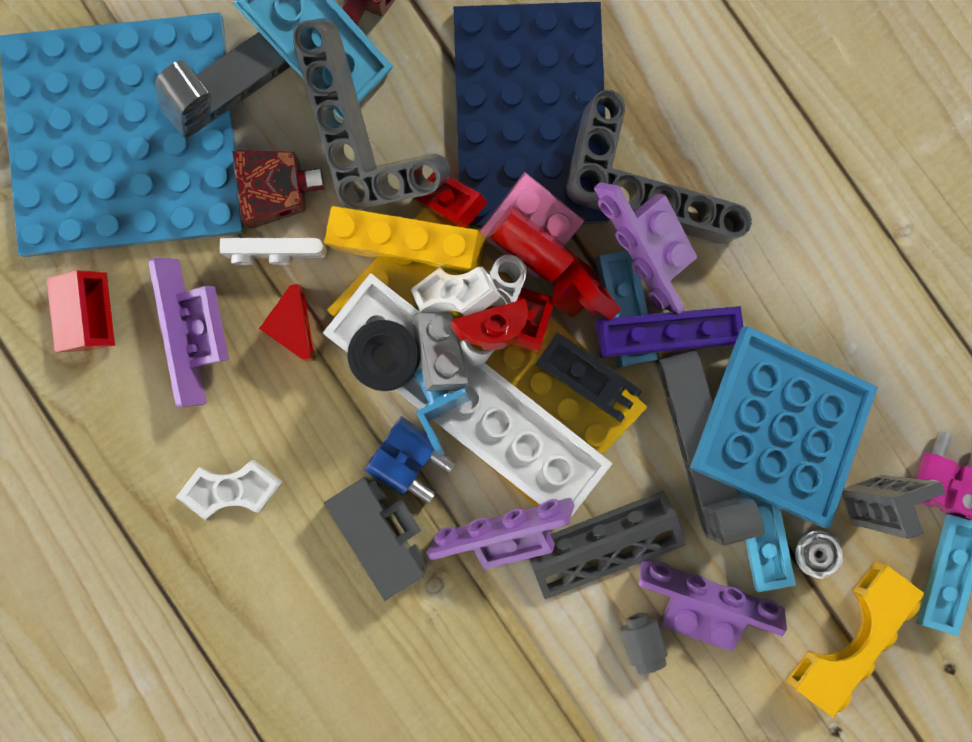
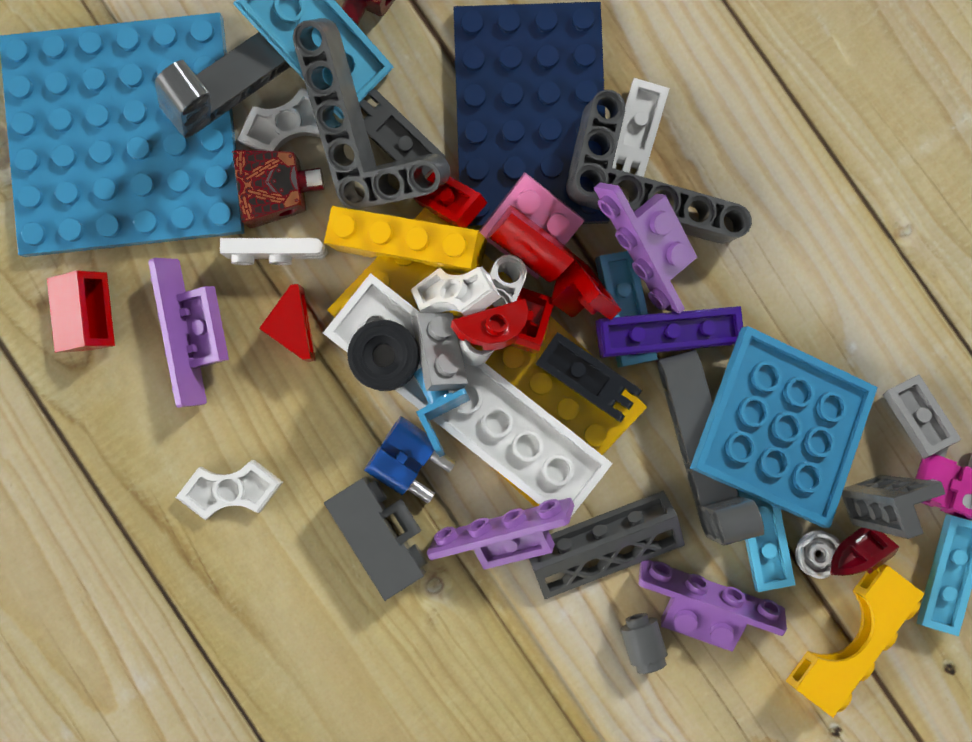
none -> white tile [238,88,334,151]
none -> dark grey hinge [359,88,445,178]
none -> white hinge [612,78,670,177]
none -> dark red plate [830,527,899,576]
none -> light grey plate [883,375,961,459]

